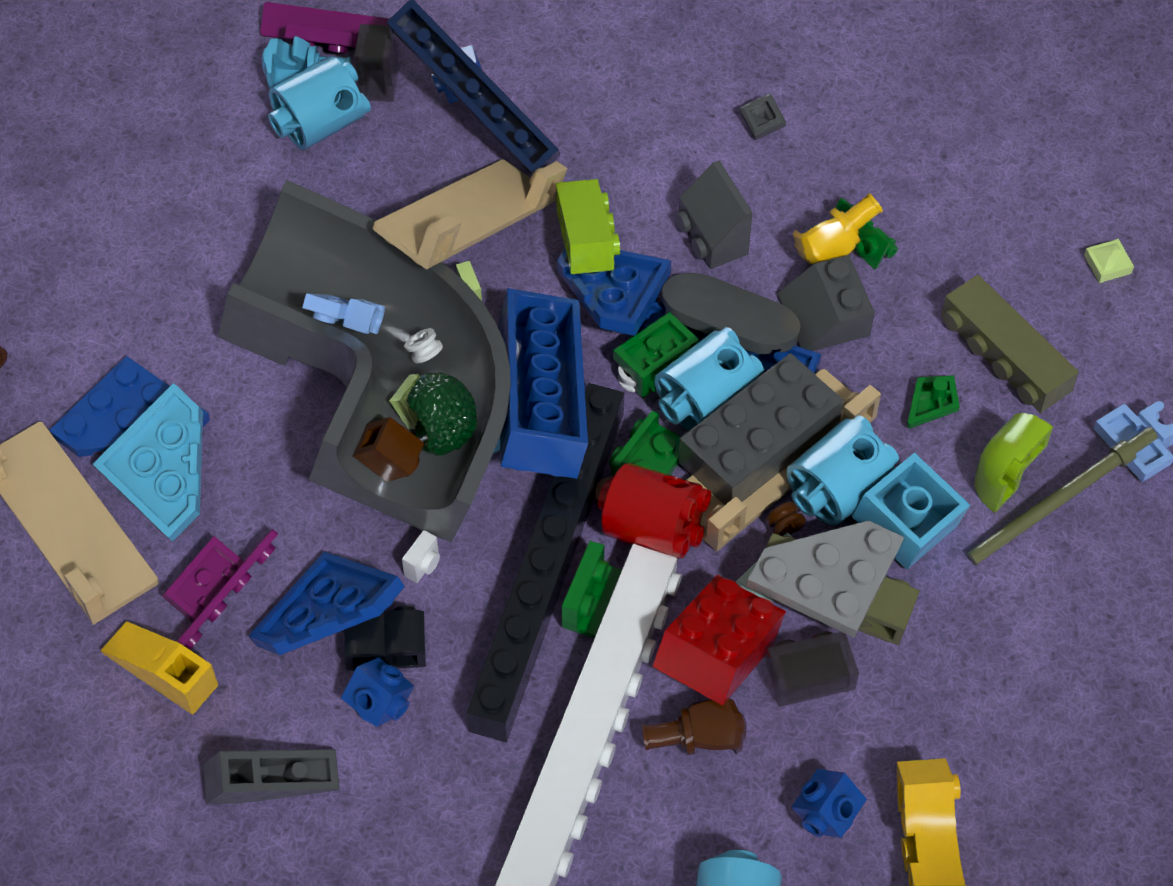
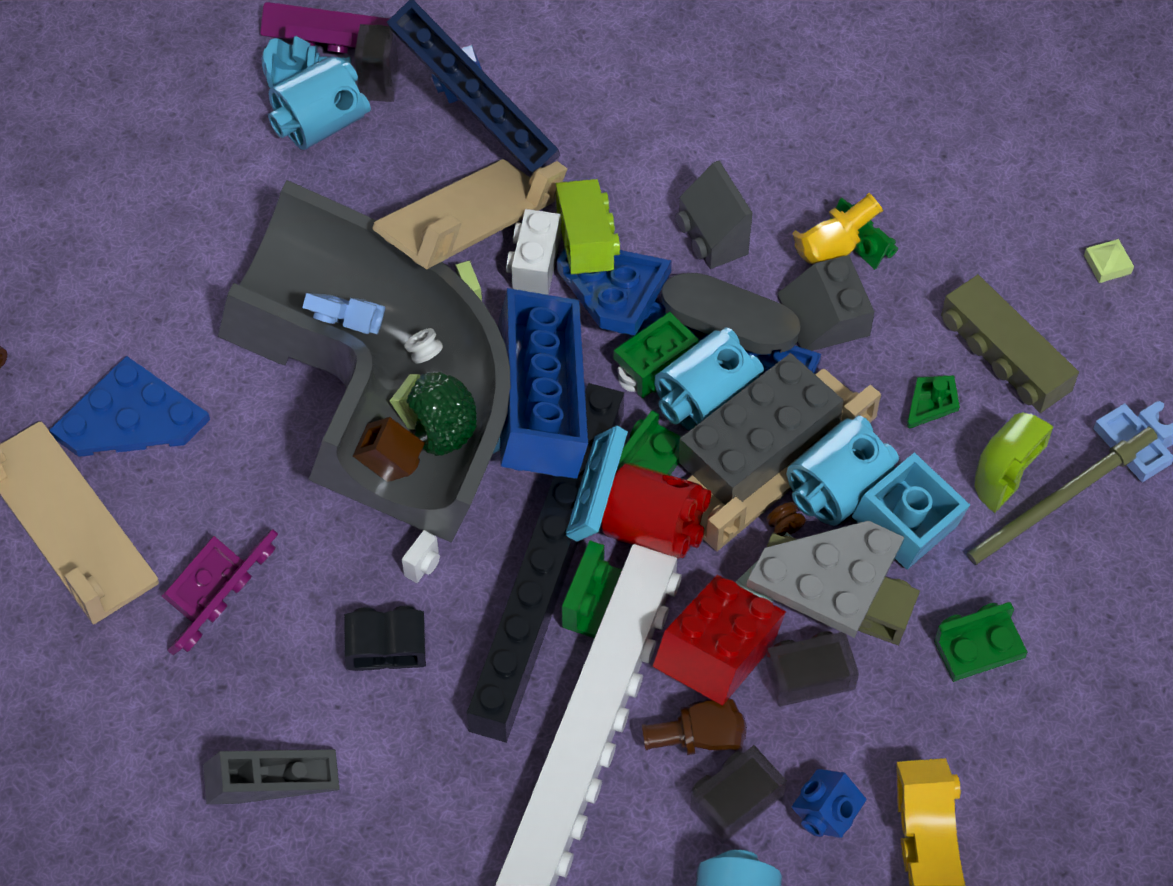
medium azure plate [93,383,203,542] -> none
yellow slope [101,621,218,715] -> none
blue plate [249,552,405,655] -> none
blue brick [341,657,414,727] -> none
dark grey tile [740,93,786,140] -> none
none -> white brick [506,209,561,295]
none -> medium azure tile [566,426,628,542]
none -> clear smoke brick [690,745,787,844]
none -> green bracket [934,602,1028,682]

